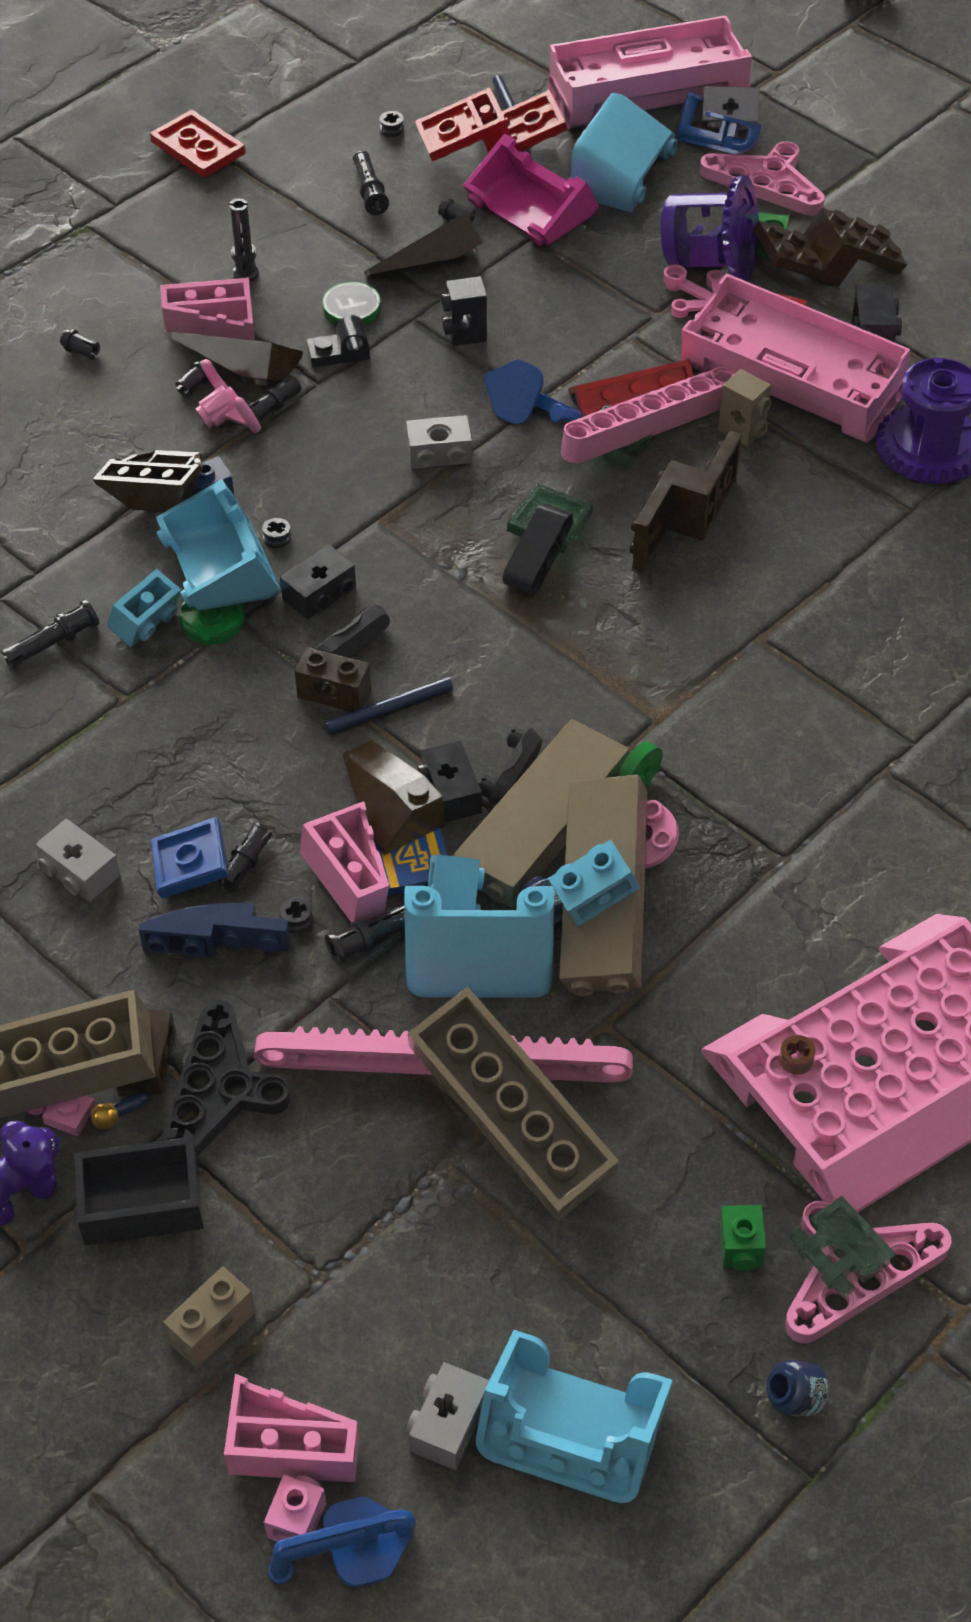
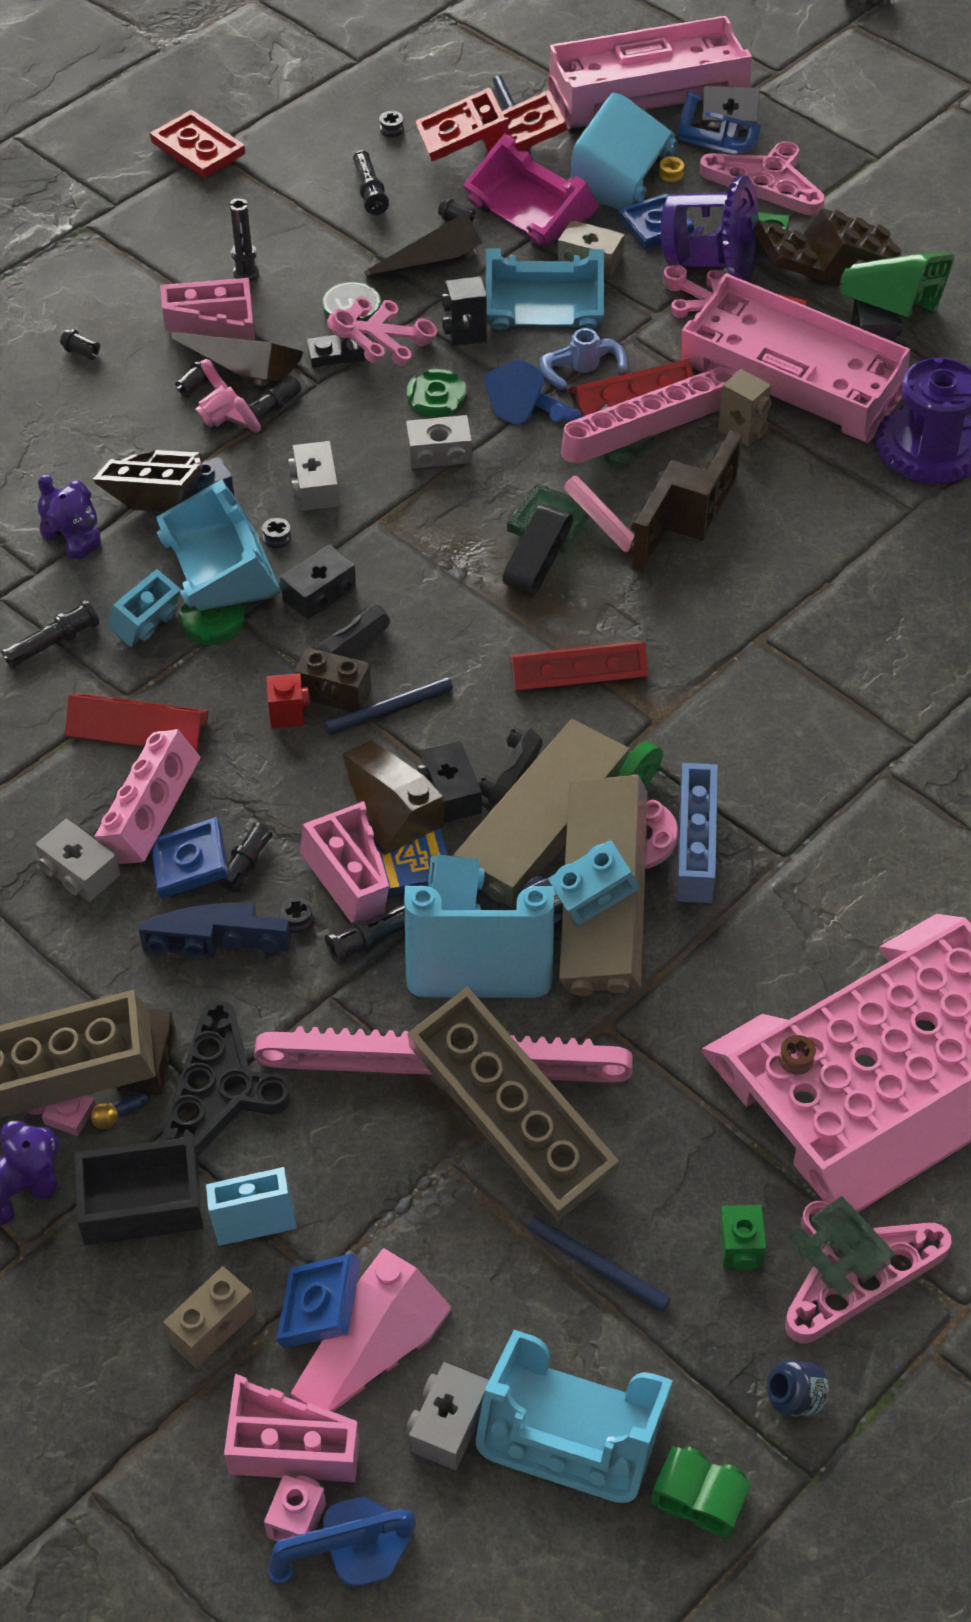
none -> dark purple animal [37,474,101,559]
none -> red panel [65,693,209,752]
none -> bright pink brick [94,729,201,864]
none -> medium azure brick [206,1167,297,1246]
none -> red brick [266,674,310,728]
none -> blue tile [276,1254,361,1348]
none -> light grey brick [288,441,339,511]
none -> bright pink wedge [290,1248,452,1412]
none -> bright pink plant [327,297,437,366]
none -> green tile [407,369,466,418]
none -> medium azure windscreen [486,249,604,330]
none -> red panel [509,641,648,691]
none -> dark blue bar [528,1216,671,1312]
none -> medium blue piece [540,328,629,391]
none -> dark tan brick [558,220,625,277]
none -> bright pink axle [564,475,634,552]
none -> blue tile [618,193,695,249]
none -> green brick [650,1446,752,1539]
none -> yellow bush [659,156,684,182]
none -> medium blue brick [676,763,718,903]
none -> green windscreen [840,251,954,317]

